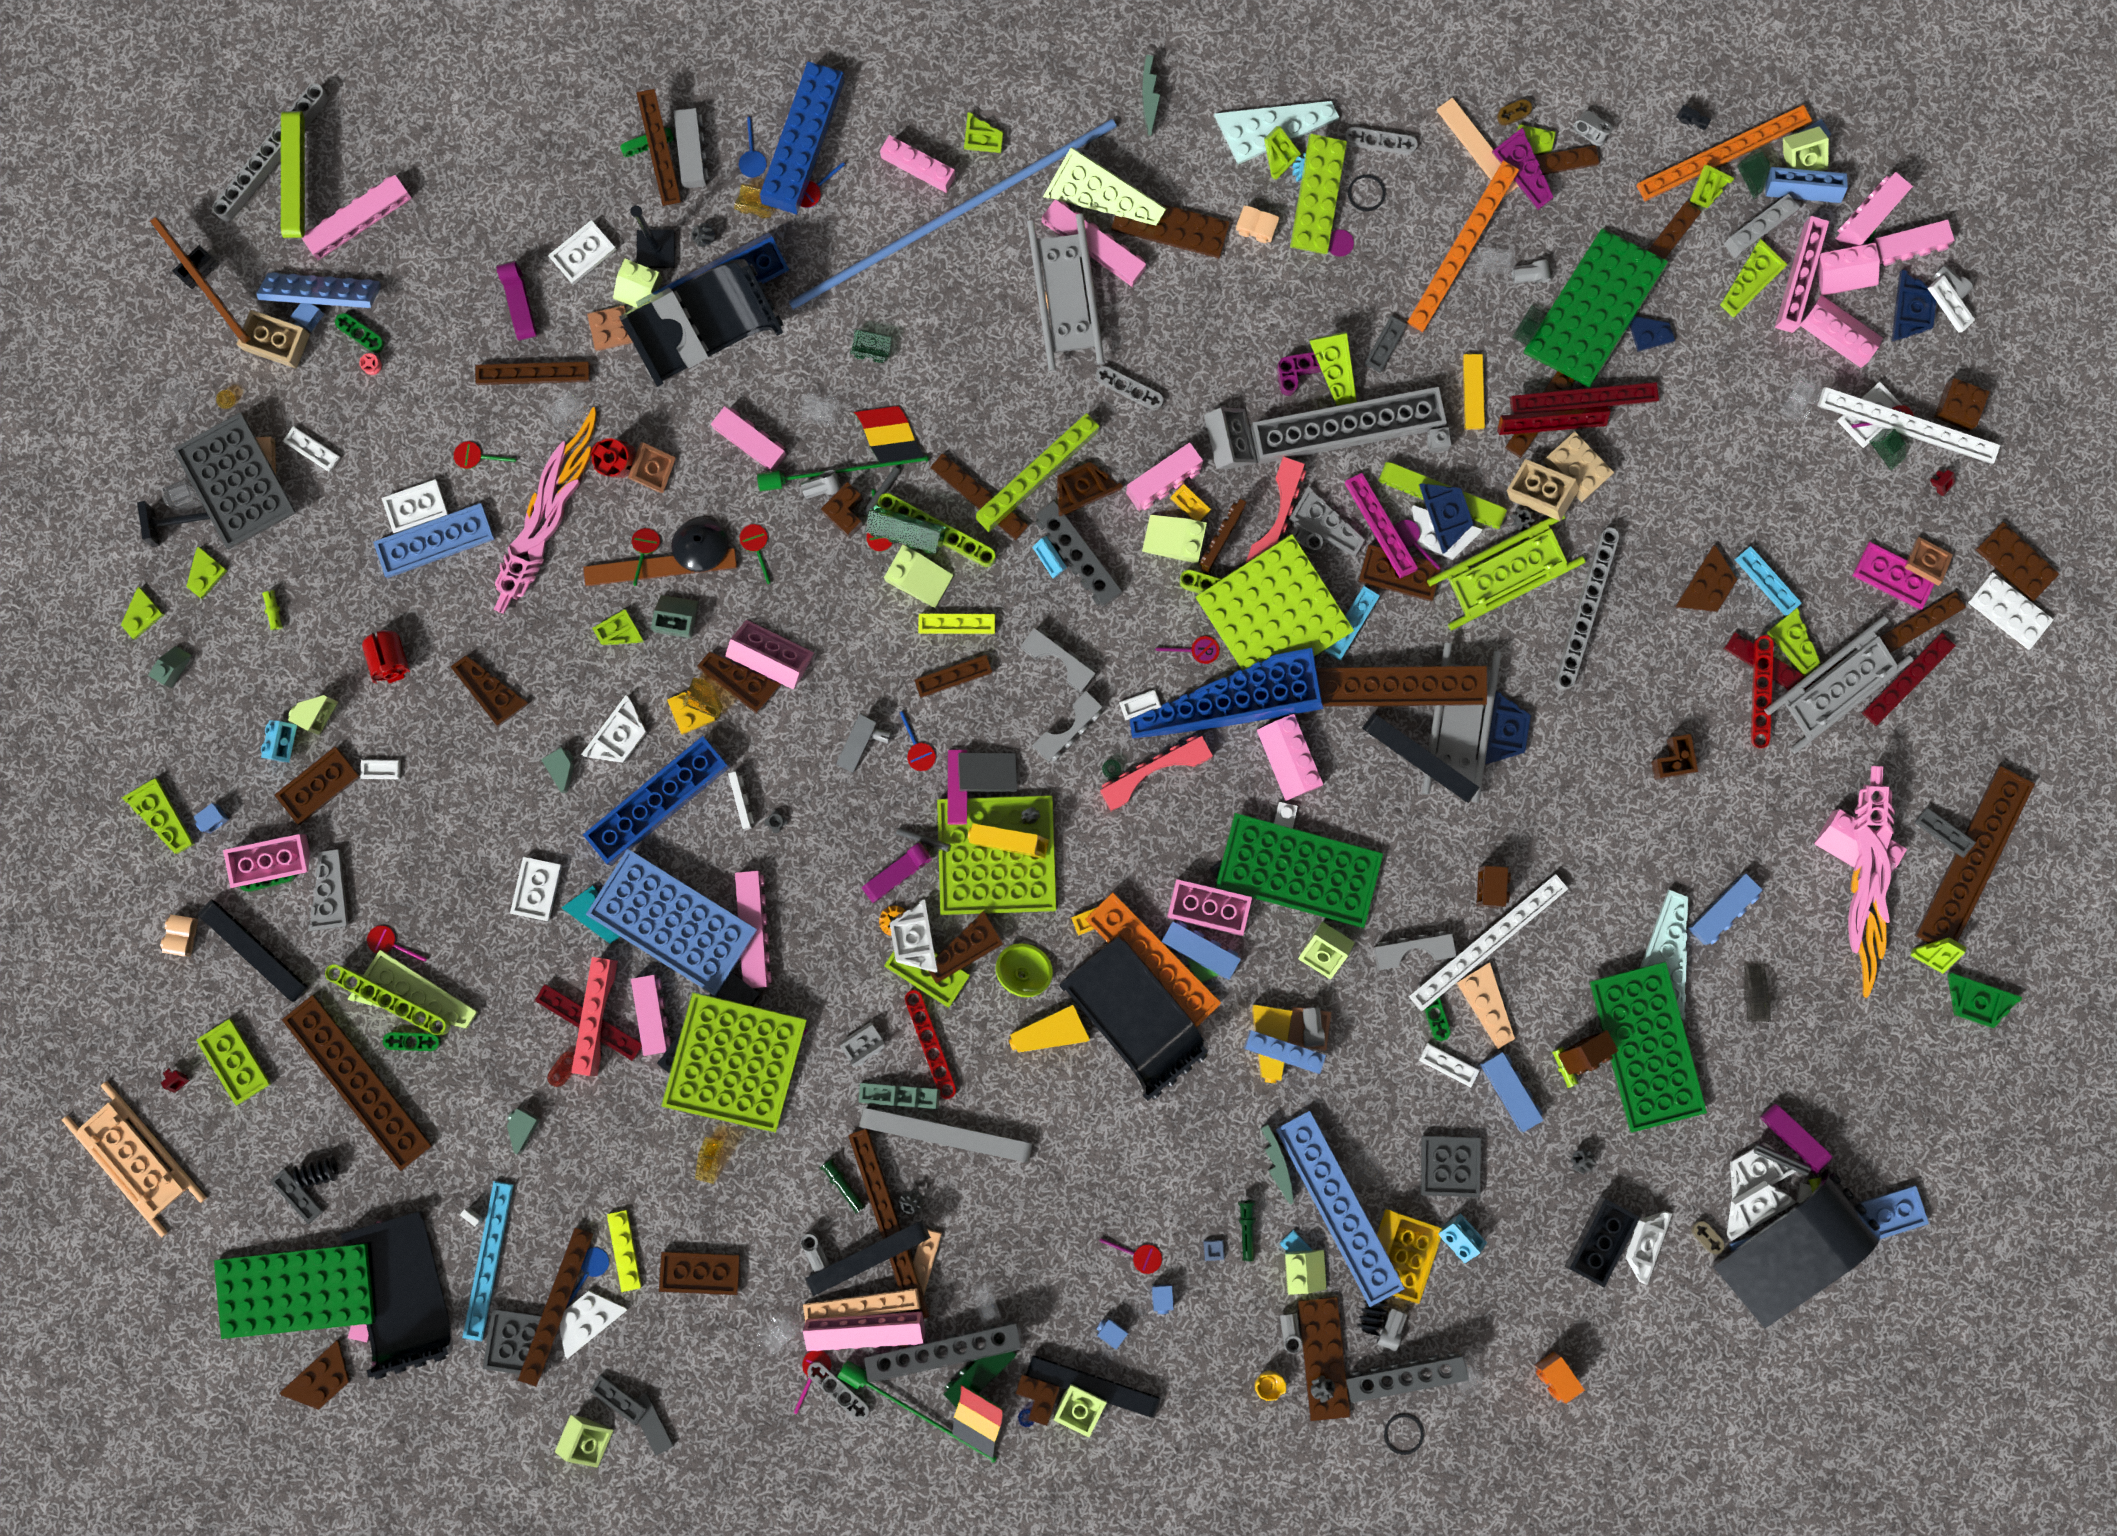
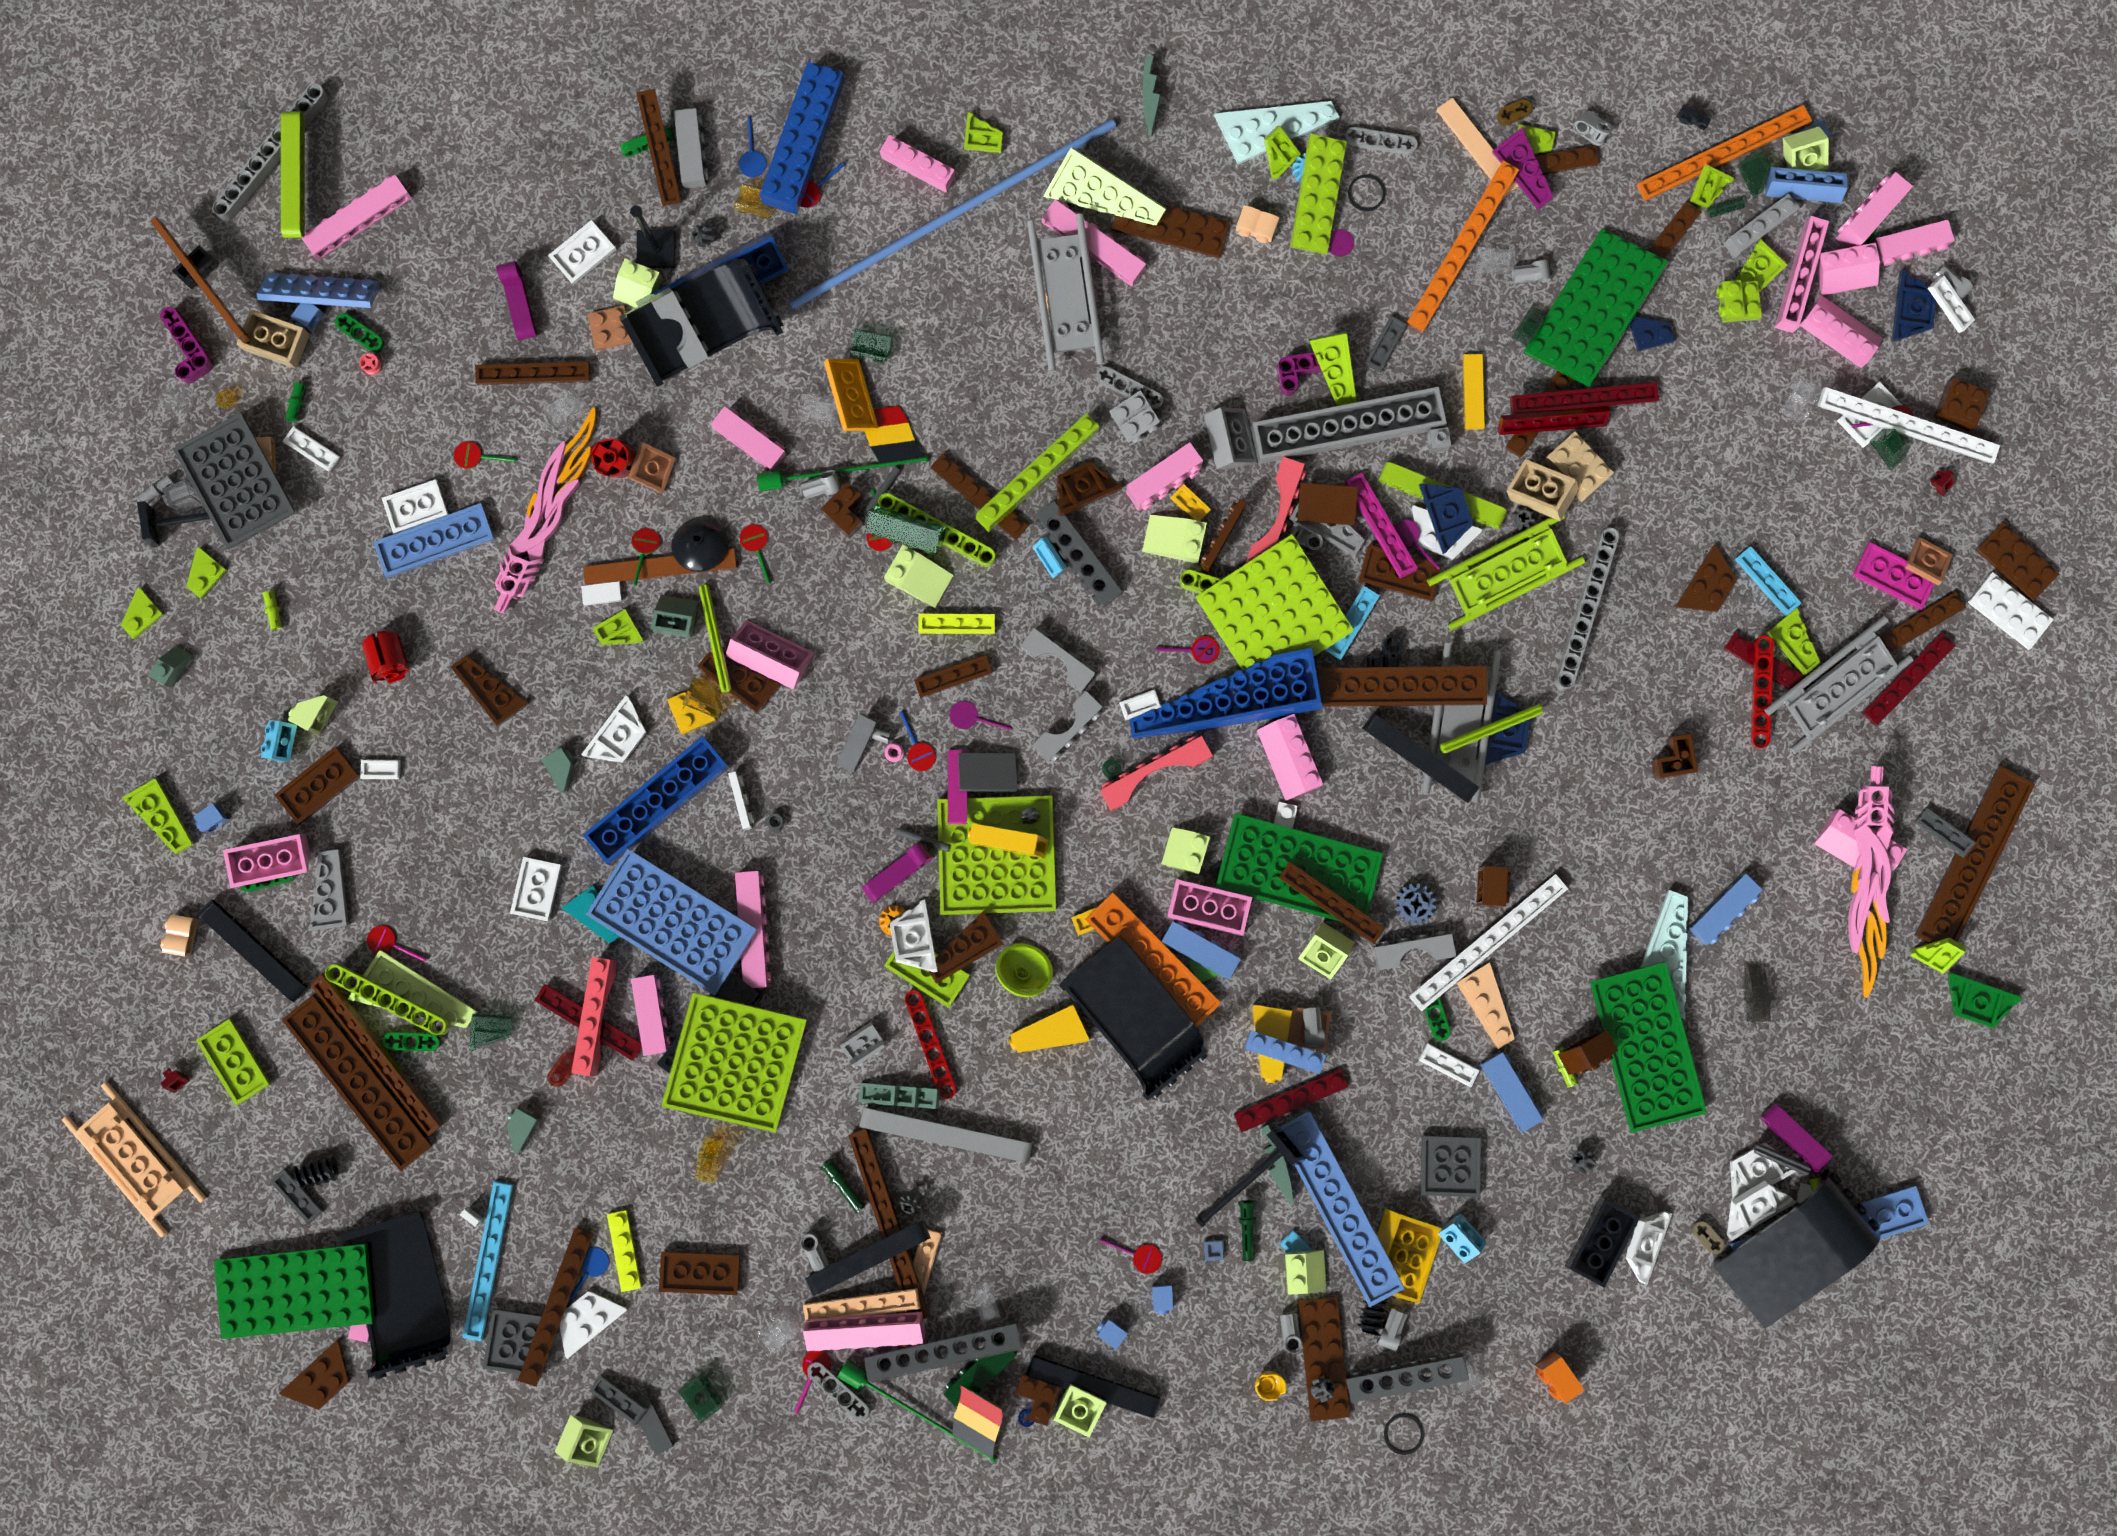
none -> light grey pin [136,475,175,503]
none -> magenta beam [160,307,214,384]
none -> green pin [285,382,306,422]
none -> reddish brown plate [310,972,444,1137]
none -> clear green wing [469,1014,512,1051]
none -> white tile [581,581,622,606]
none -> clear green brick [678,1374,722,1423]
none -> lime axle [699,585,731,693]
none -> light orange plate [824,359,878,431]
none -> bright pink plate [885,743,904,762]
none -> magenta piece [949,701,1012,730]
none -> light grey plate [1109,390,1161,444]
none -> yellowish green slope [1161,827,1210,875]
none -> black tile [1195,1129,1306,1227]
none -> dark red plate [1233,1069,1348,1133]
none -> reddish brown plate [1278,862,1385,944]
none -> reddish brown tile [1297,483,1358,526]
none -> black piece [1367,635,1402,667]
none -> sand blue gear [1394,883,1436,925]
none -> lime axle [1440,704,1544,753]
none -> clear green axle [1707,198,1745,218]
none -> lime plate [1716,280,1762,323]

